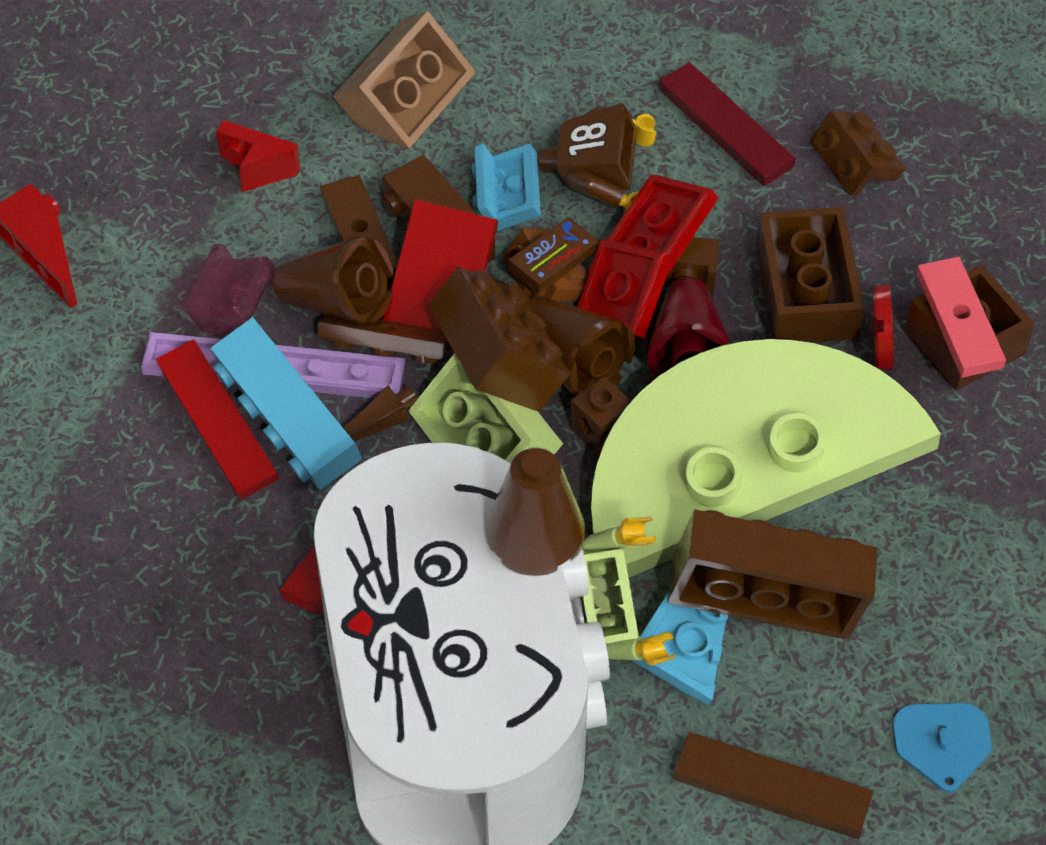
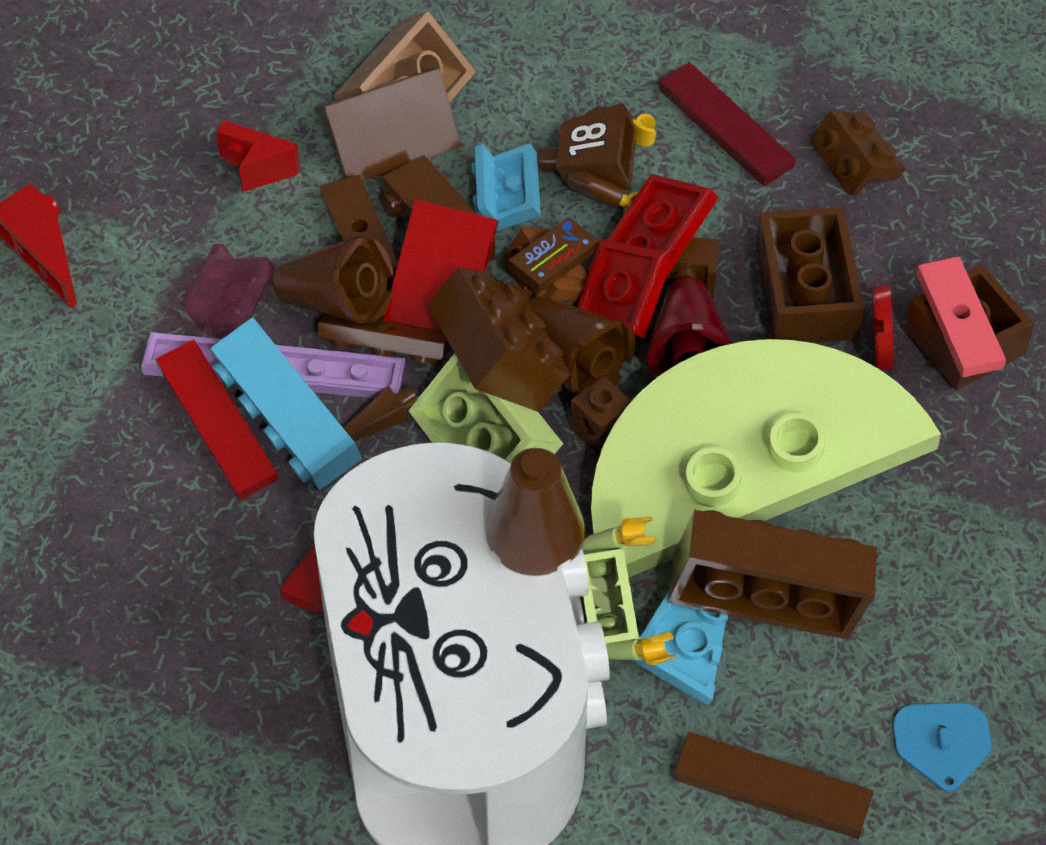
none -> tile [321,68,462,181]

